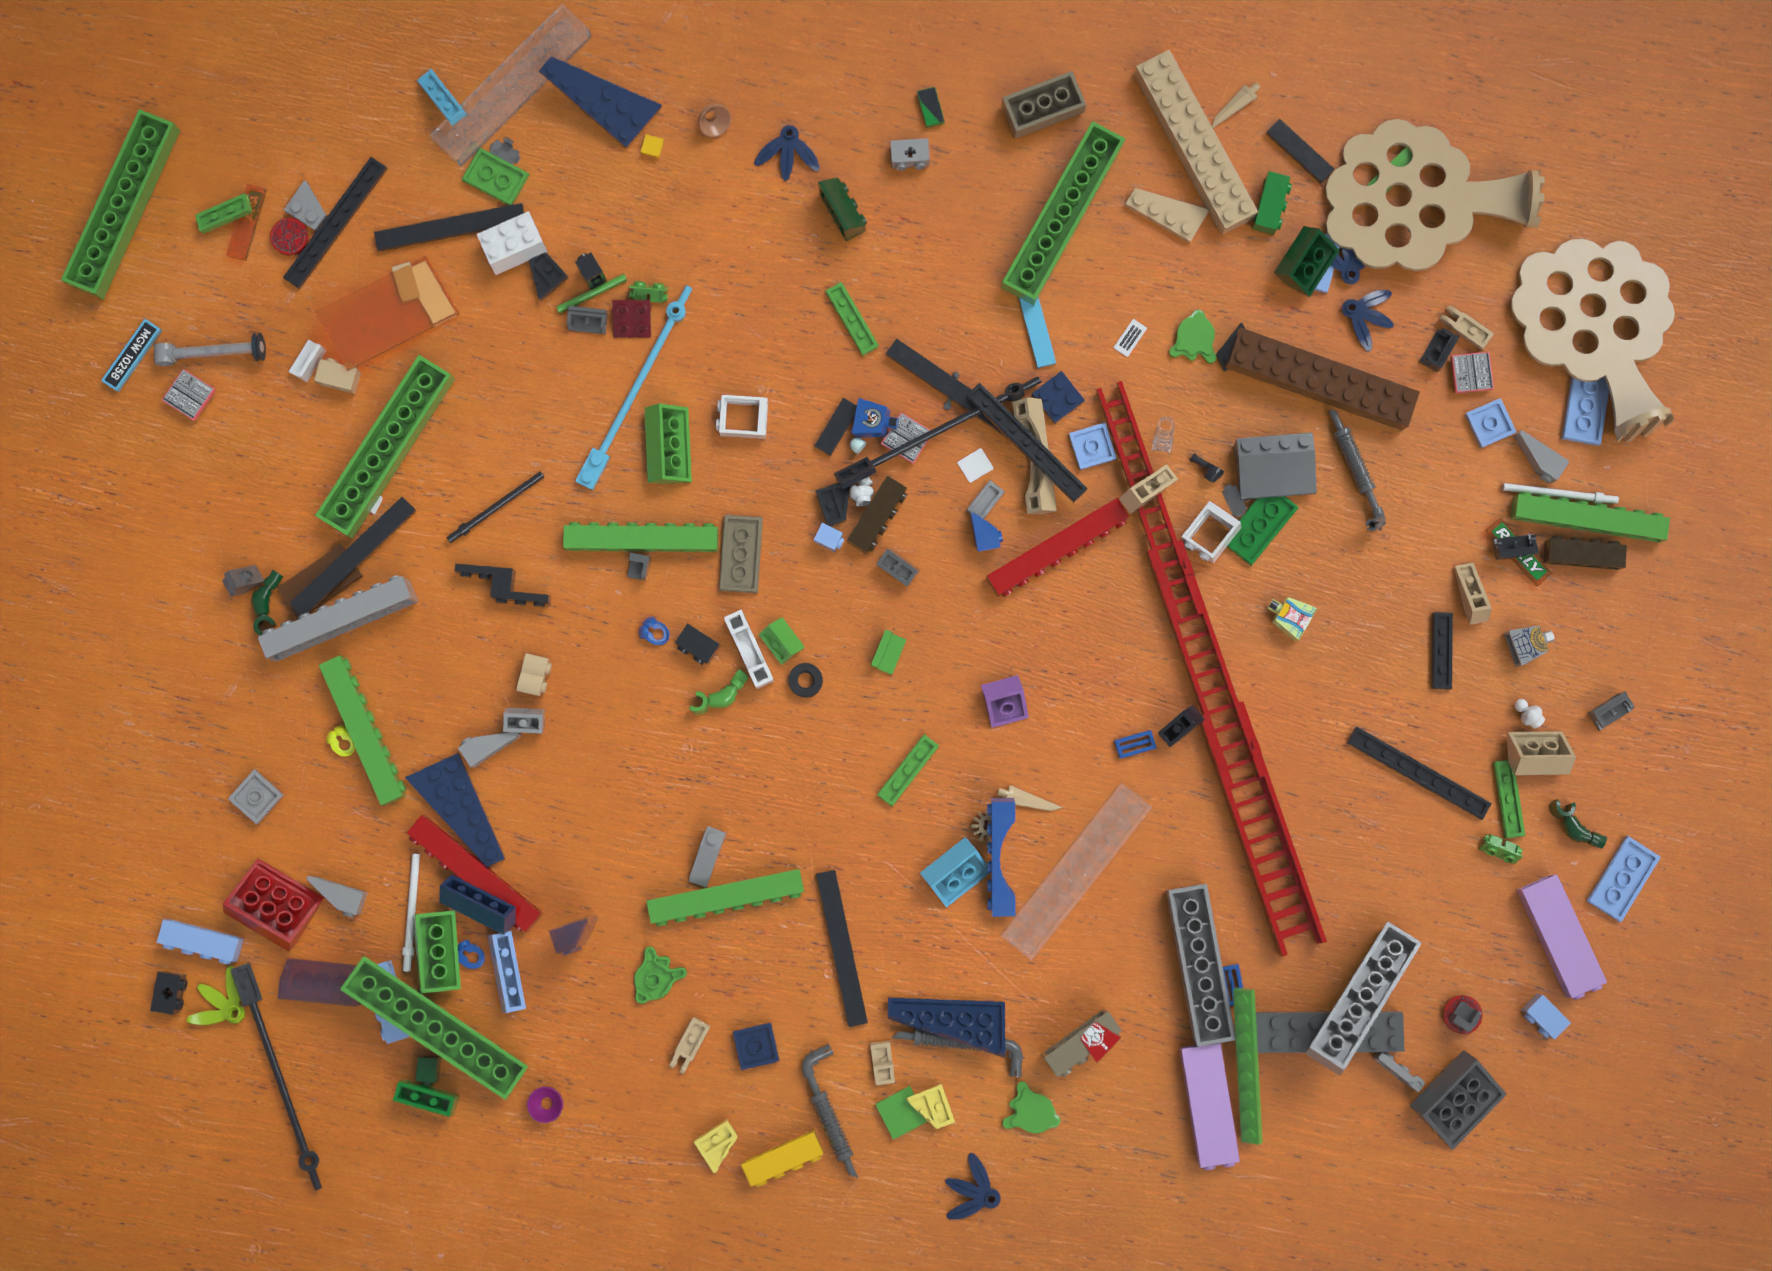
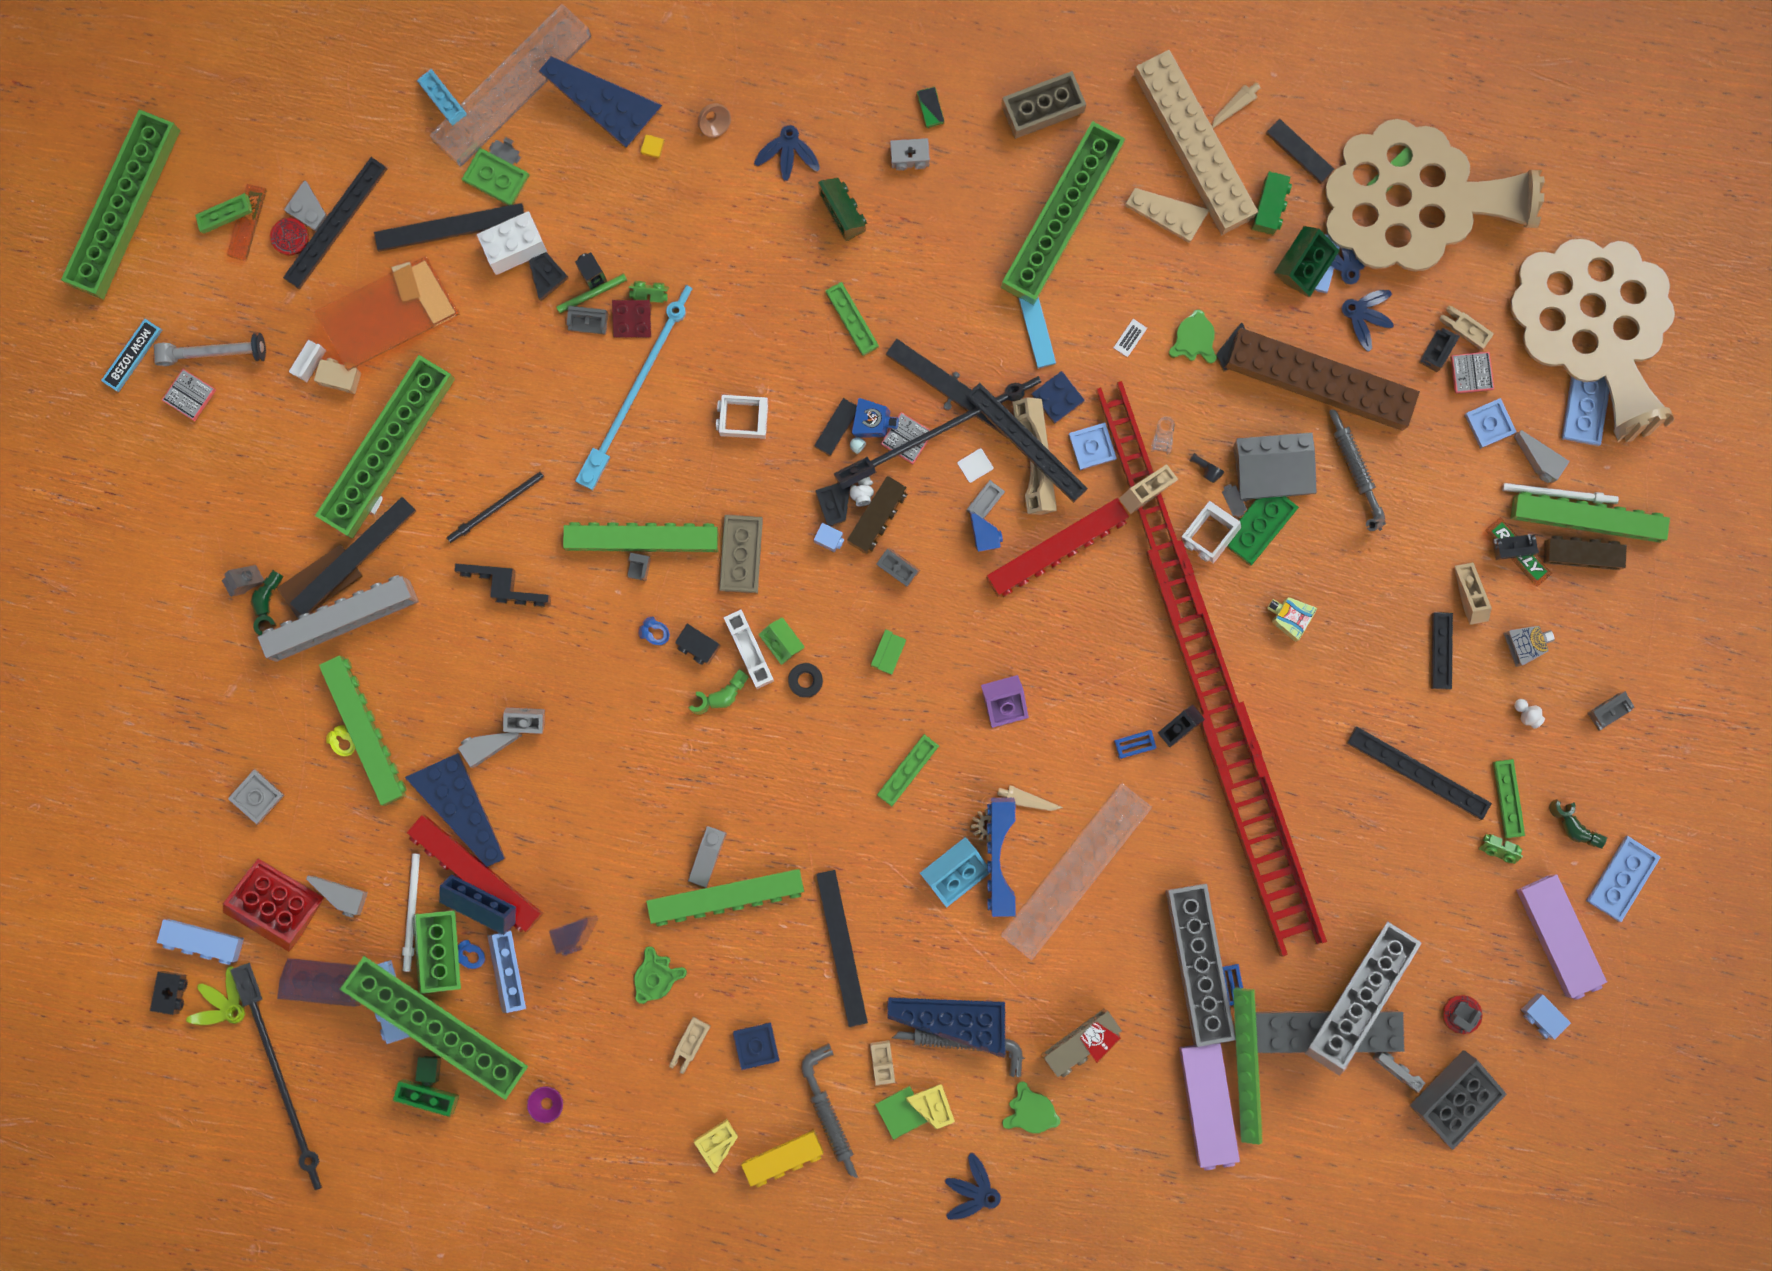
tan brick [516,653,552,696] -> none
bright green slope [644,403,692,484] -> none
tan slope [1507,731,1576,775] -> none

